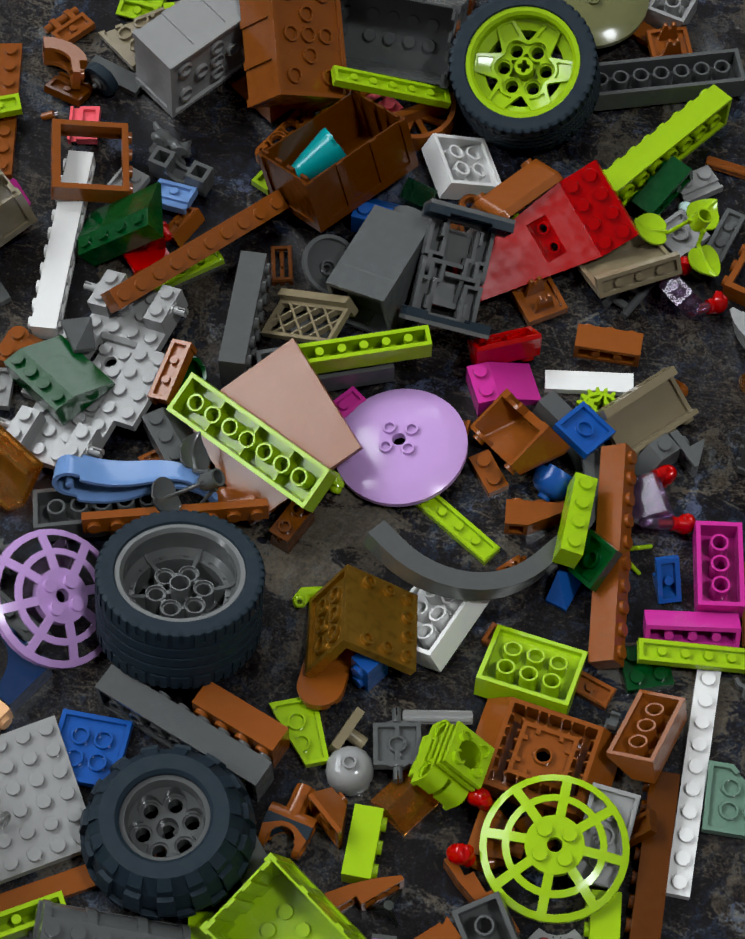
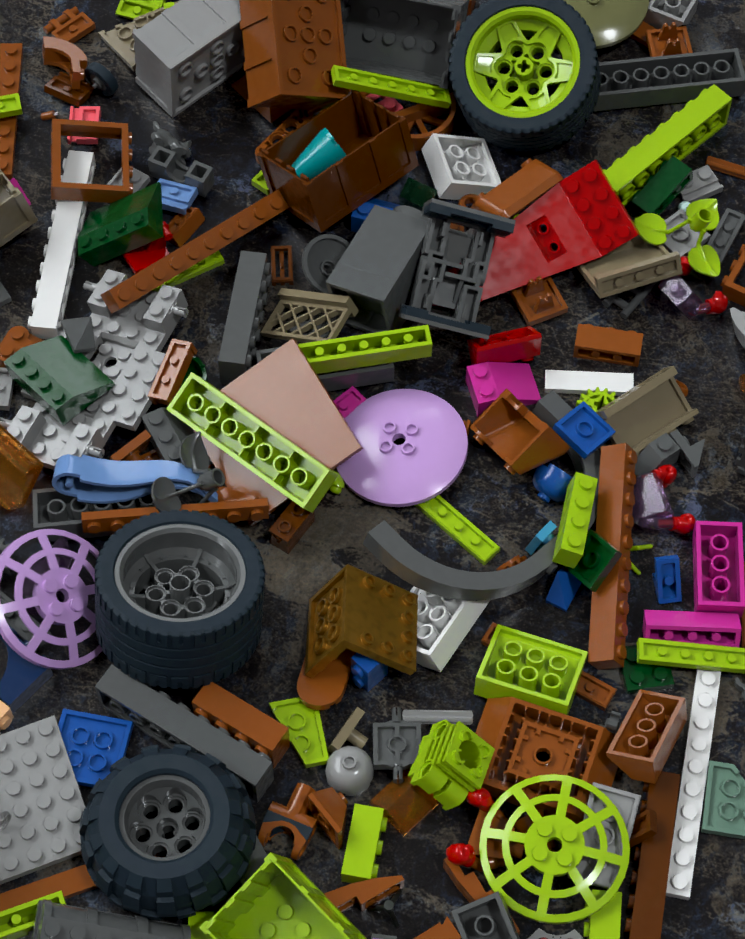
dark grey tile [87,55,143,97] -> none
lime arm [292,586,323,608] -> none
dark orange plate [468,449,509,498] -> none
dark orange slope [504,498,564,535] -> none
none -> dark orange tile [109,430,151,461]
none -> dark azure plate [525,520,557,555]

